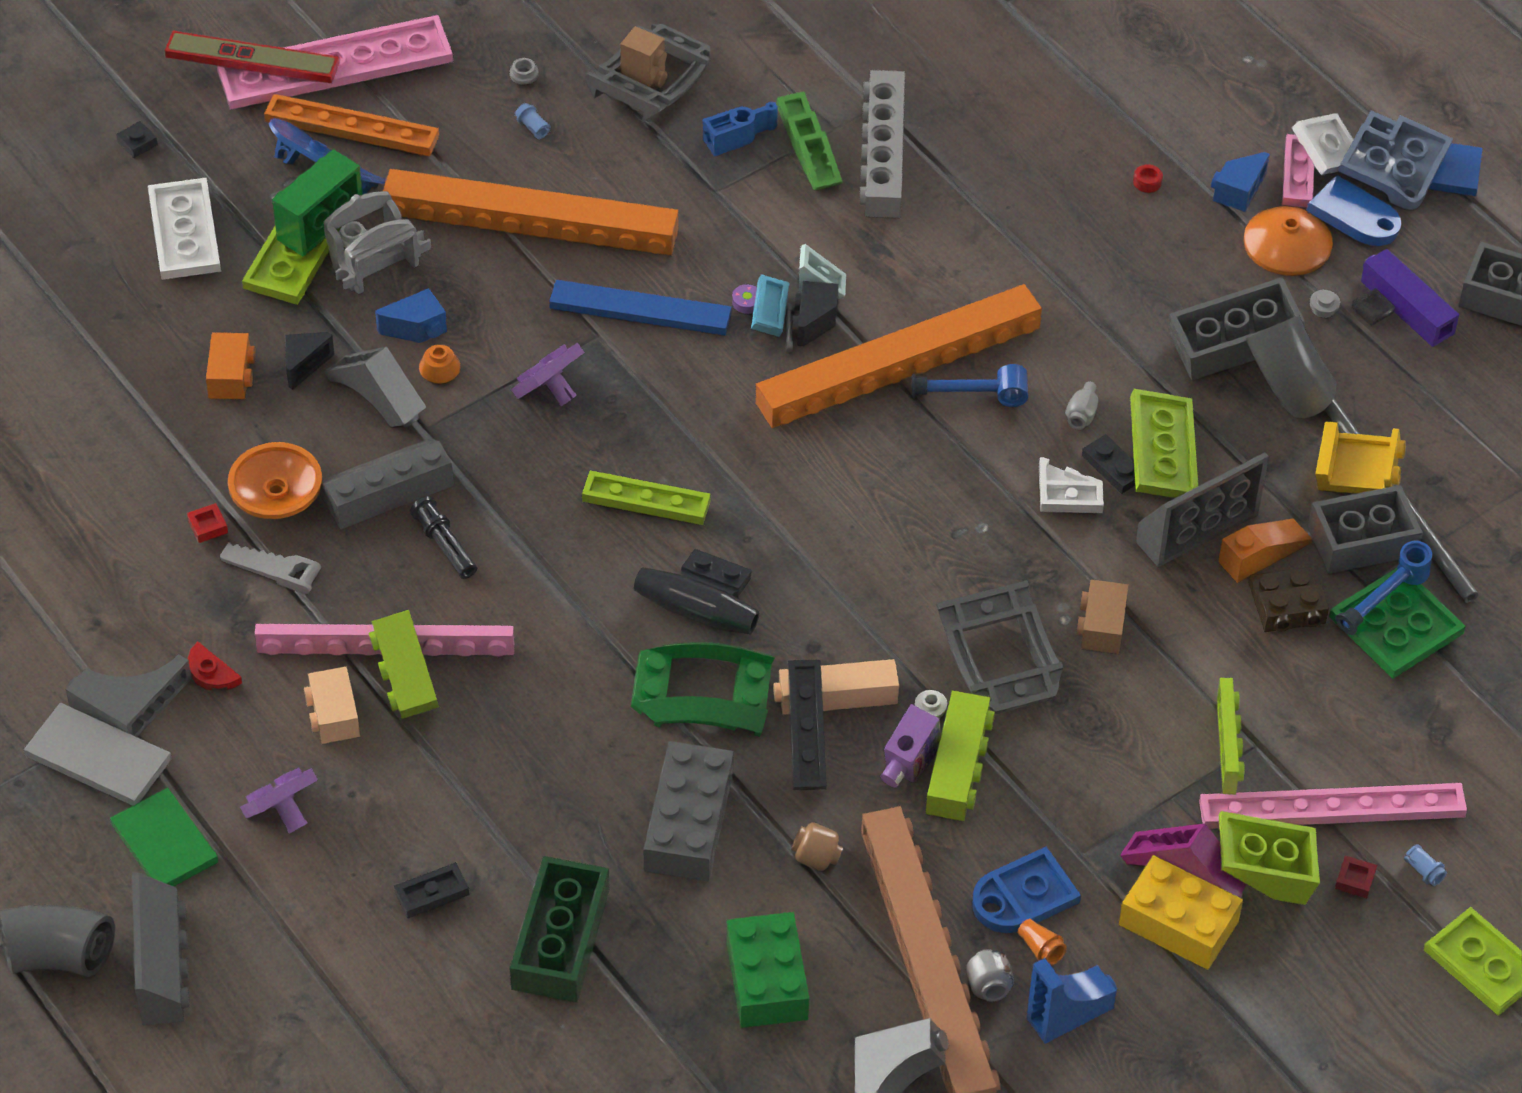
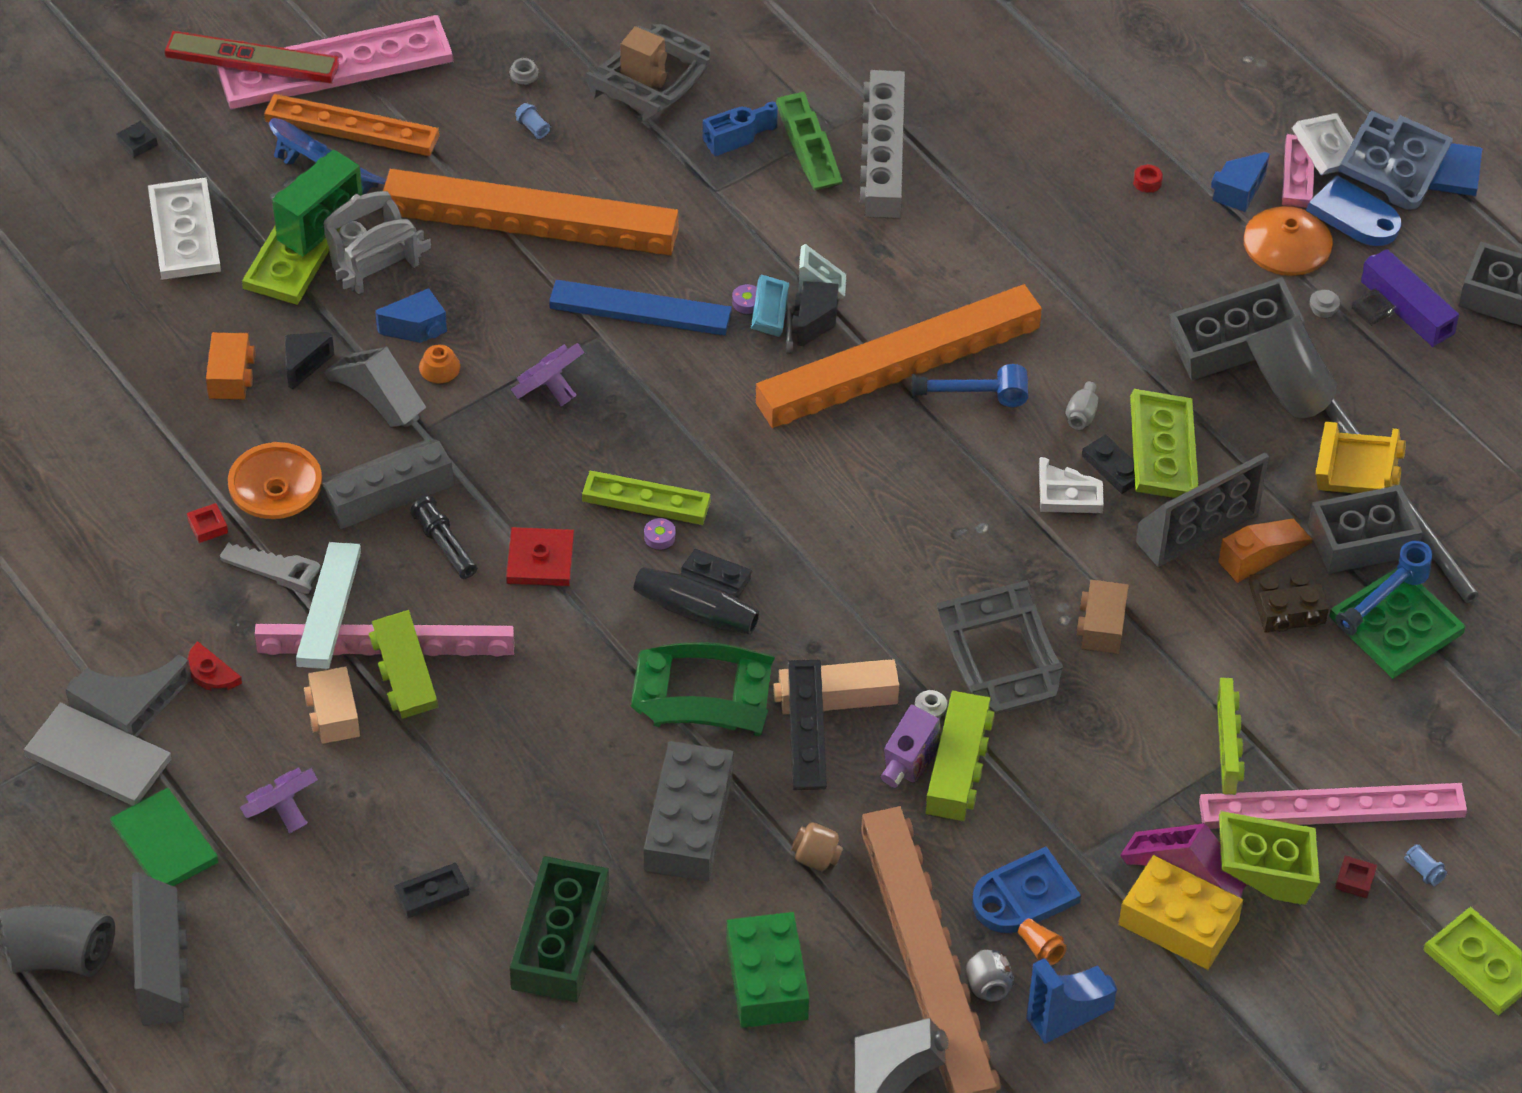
none -> light aqua tile [296,542,361,669]
none -> red plate [506,527,574,586]
none -> medium lavender tile [644,518,676,550]

